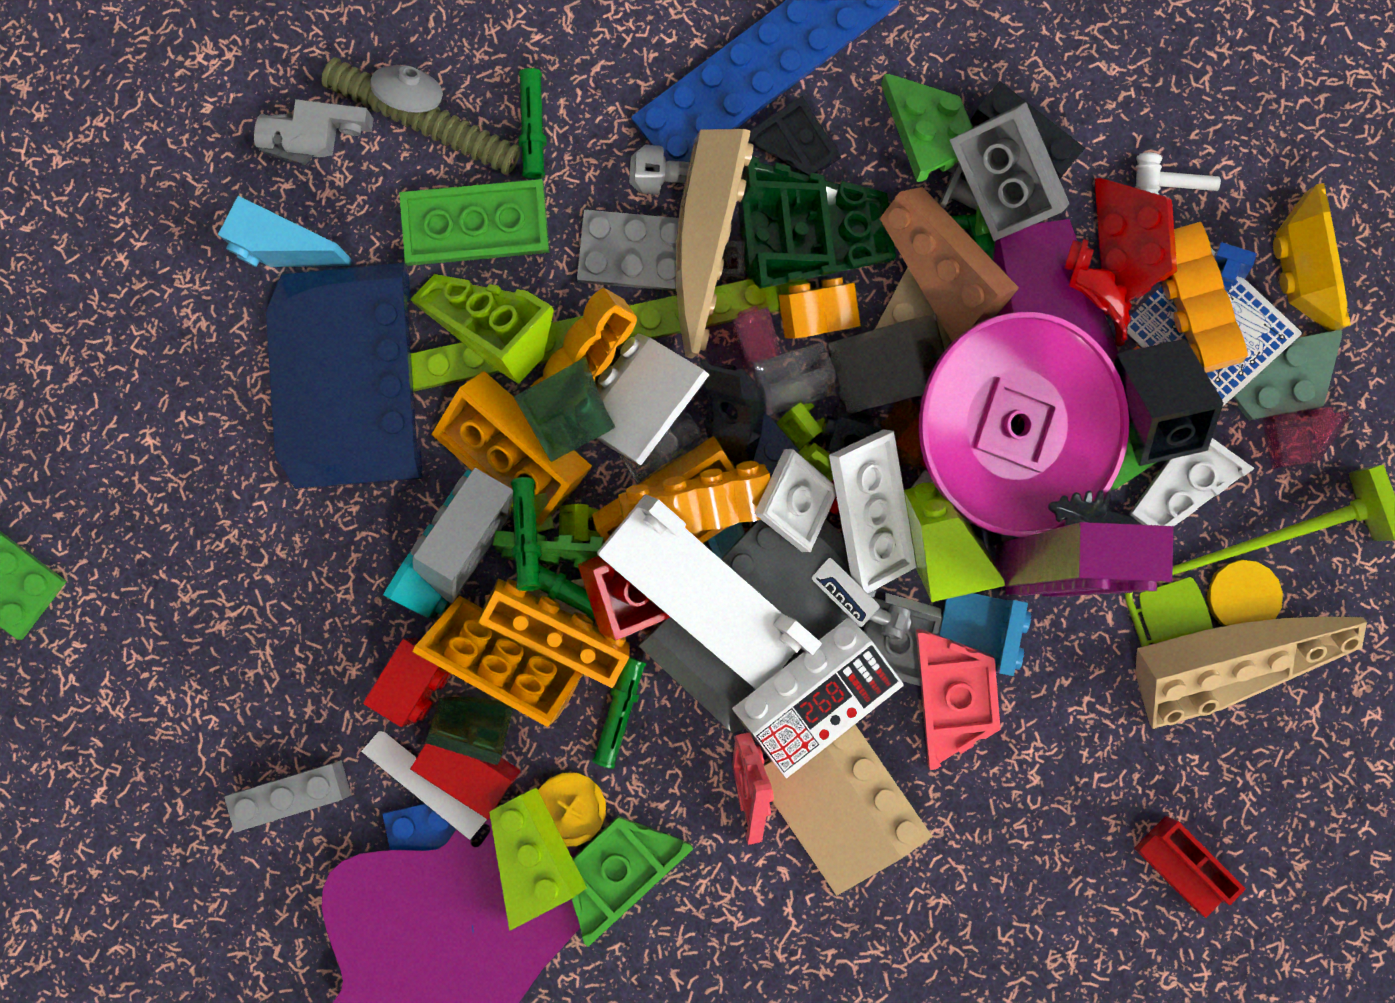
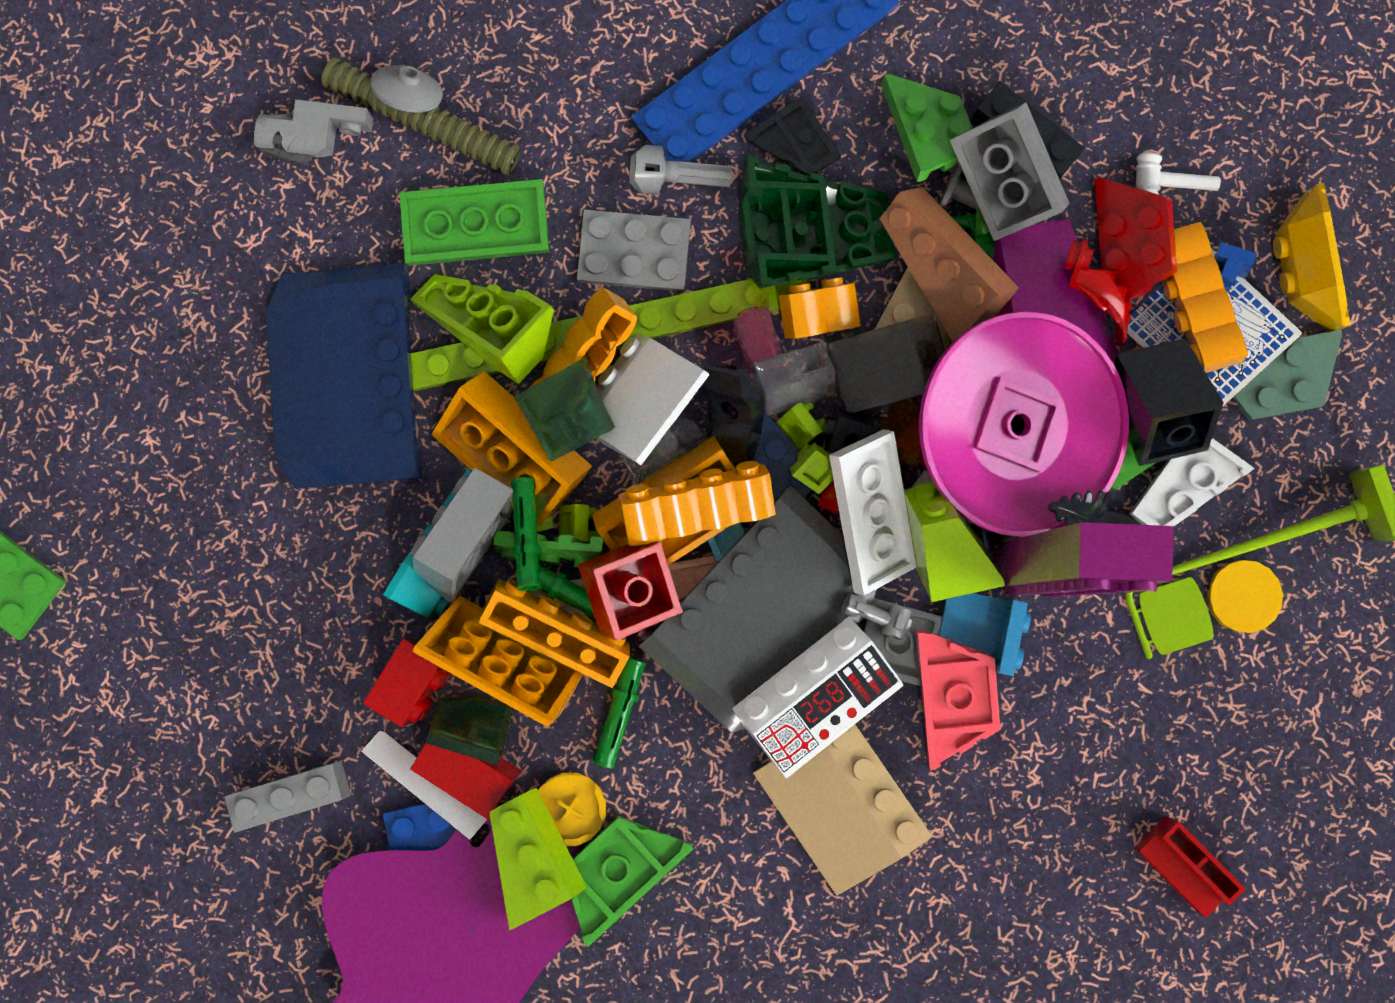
medium azure slope [218,196,352,267] -> none
green pin [518,68,547,179] -> none
white bracket [598,494,822,690] -> none
tan wedge [676,129,753,359] -> none
clear smoke slope [717,241,744,281] -> none
coral wing [732,732,774,845] -> none
white plate [754,449,836,552] -> none
white sticker [812,558,880,627] -> none
white sticker [885,593,942,618] -> none
tan wedge [1135,617,1367,729] -> none
clear pink slope [1264,407,1349,469] -> none

